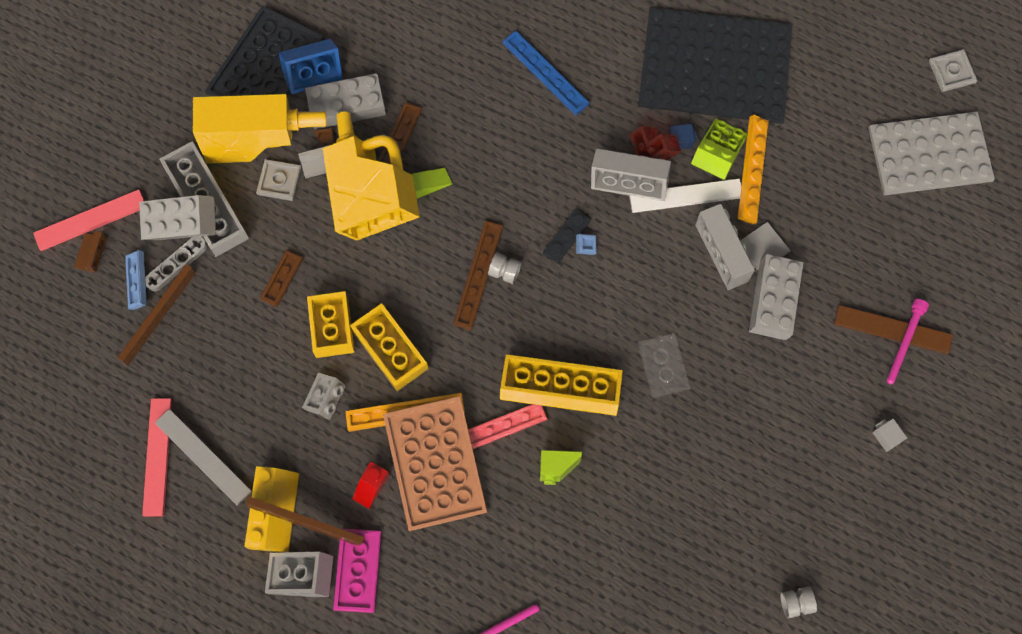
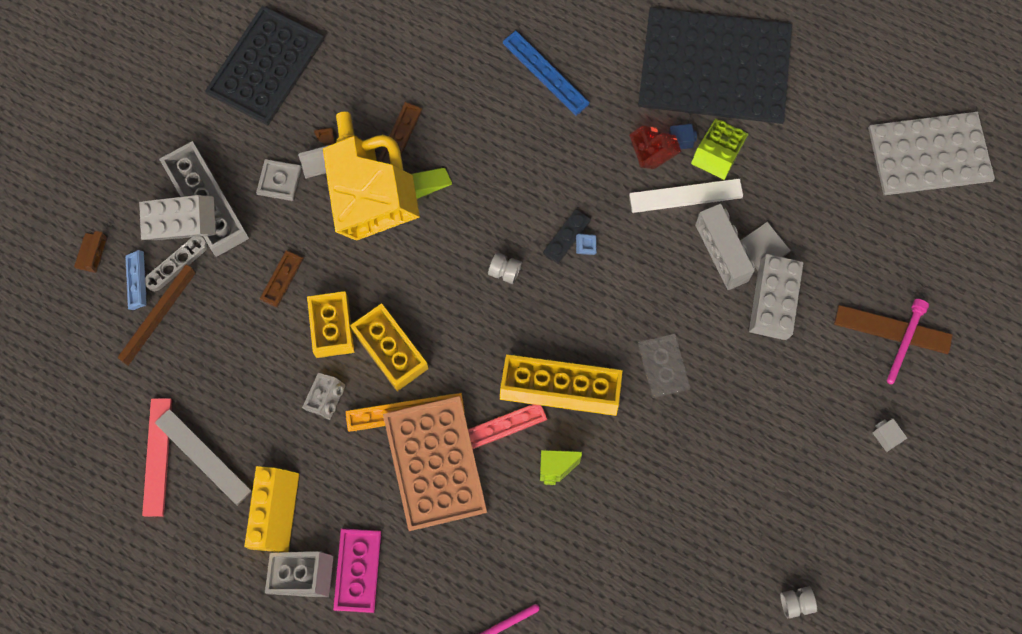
coral tile [33,190,144,251] -> none
yellow piece [193,94,327,164] -> none
reddish brown tile [246,496,364,546] -> none
blue slope [279,39,343,94] -> none
light grey brick [305,74,386,130] -> none
red slope [352,462,390,509] -> none
reddish brown tile [453,221,503,331] -> none
light grey brick [591,149,671,201] -> none
light orange plate [738,115,768,224] -> none
light grey tile [929,49,977,92] -> none

